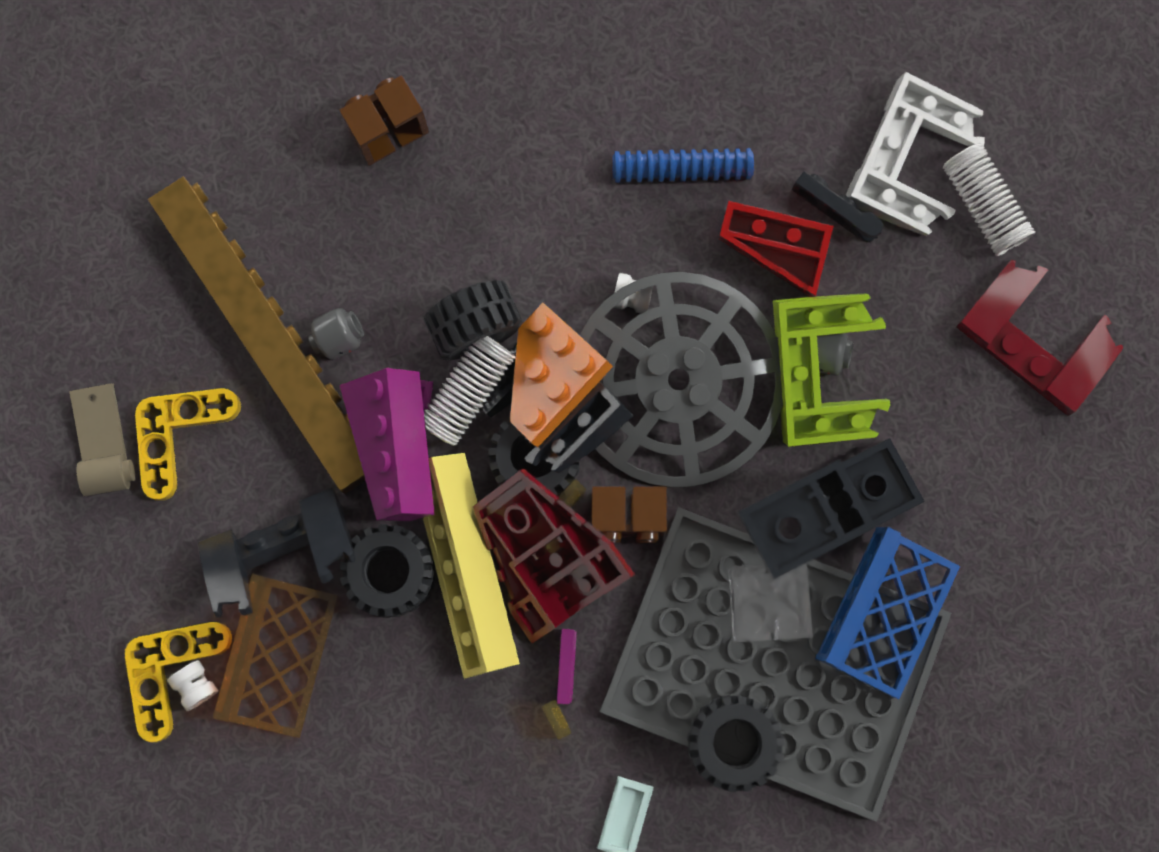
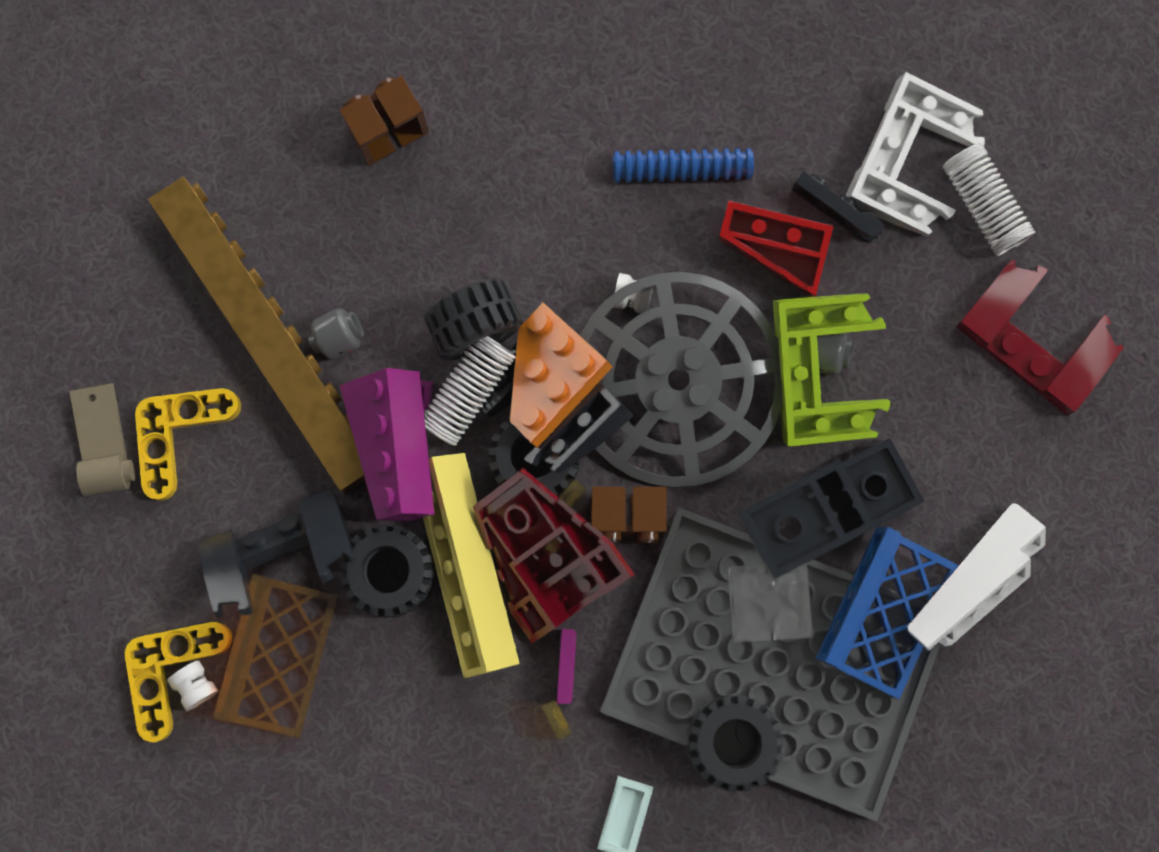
none -> white wedge [908,503,1046,650]

